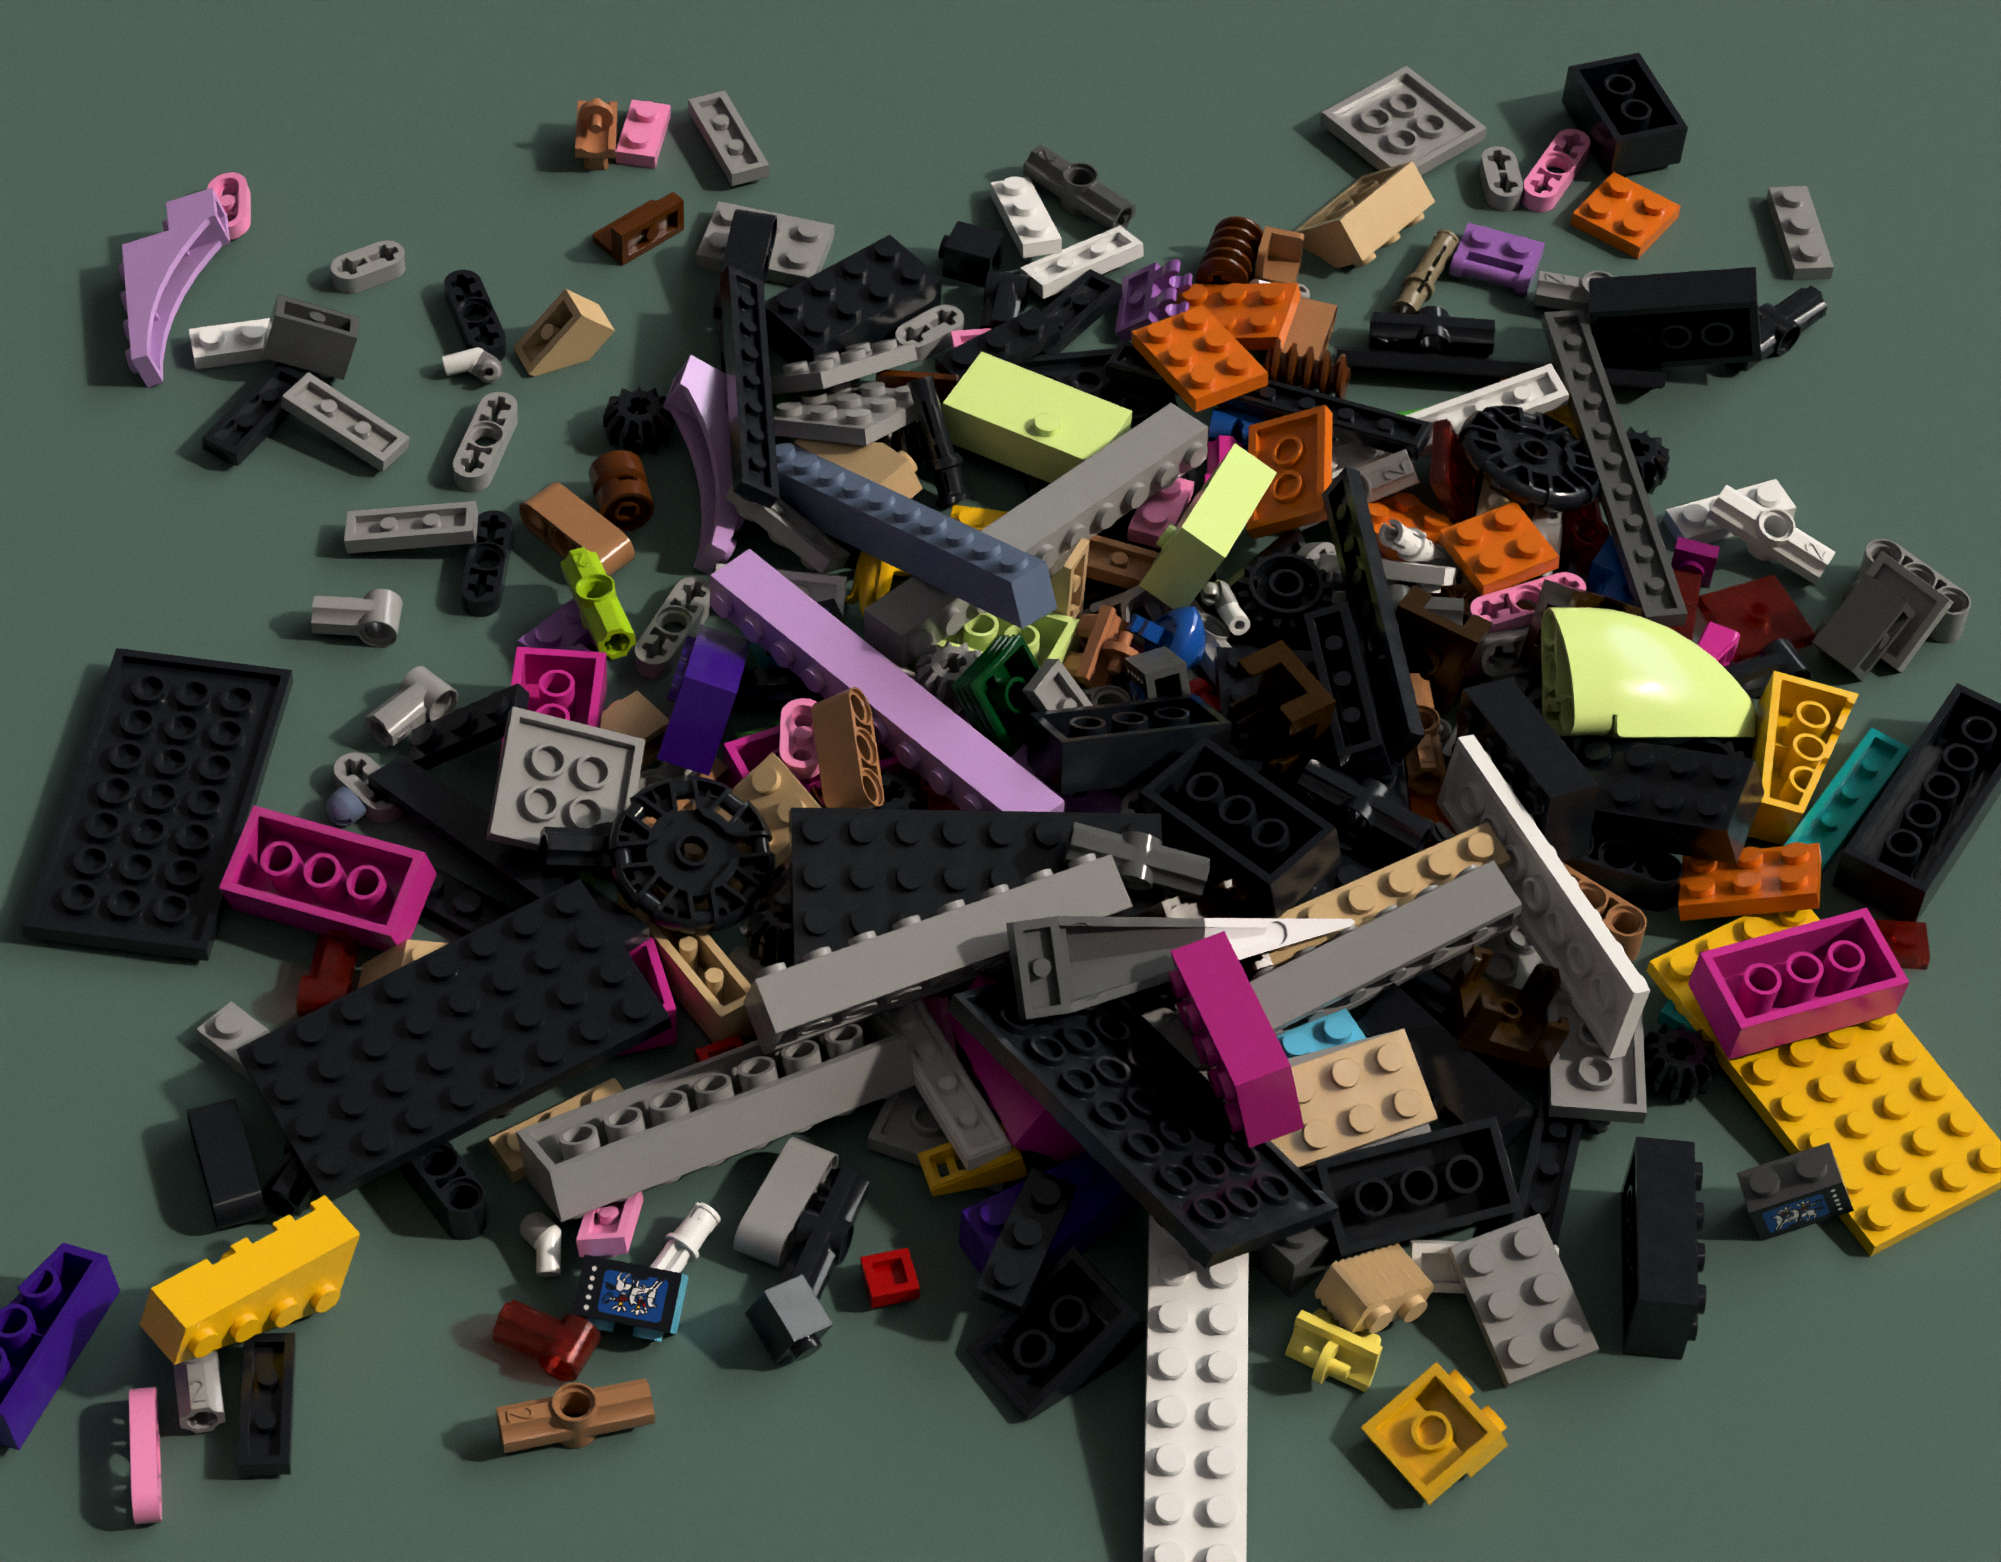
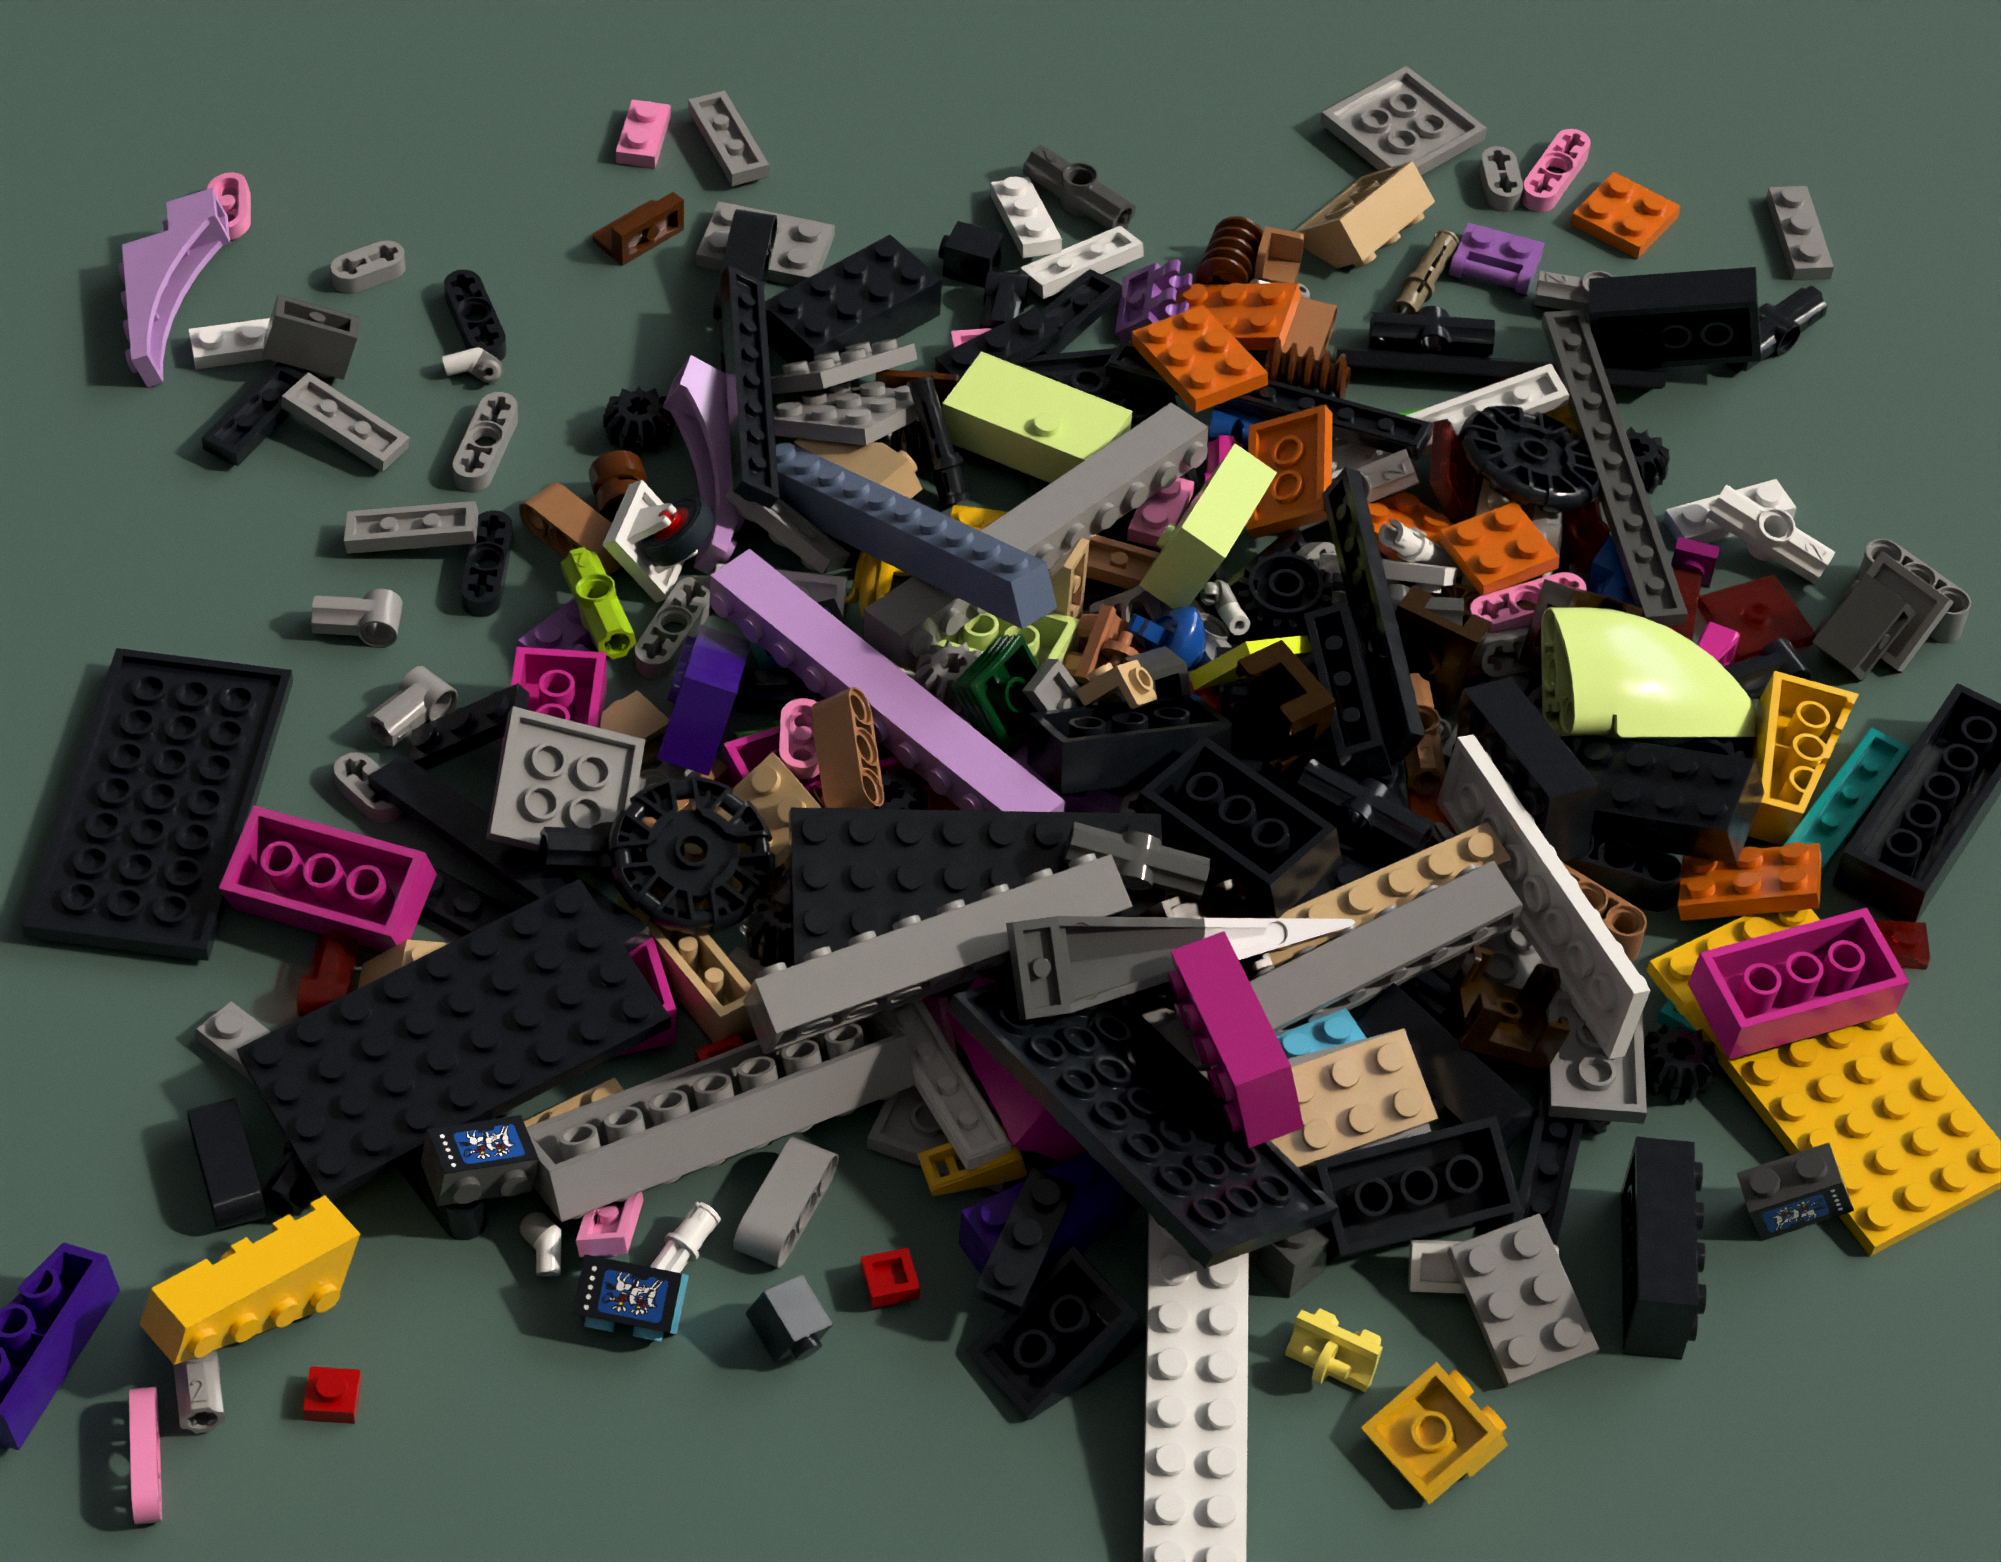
black plate [237,1333,296,1476] -> none
sand blue hinge [326,786,367,826] -> none
clear red piece [492,1299,601,1382] -> none
medium nougat piece [496,1378,655,1453] -> none
tan slope [513,289,615,377] -> none
nougat hips [575,98,618,170] -> none
black piece [777,1165,870,1300] -> none
light grey beam [895,305,964,362] -> none
tan brick [1315,1243,1435,1333] -> none
black brick [1562,53,1688,176] -> none
none -> red plate [303,1366,362,1424]
none -> brick [420,1115,539,1206]
none -> white plate [603,480,715,603]
none -> tan bracket [1076,659,1157,709]
none -> neon yellow wing [1189,635,1313,690]

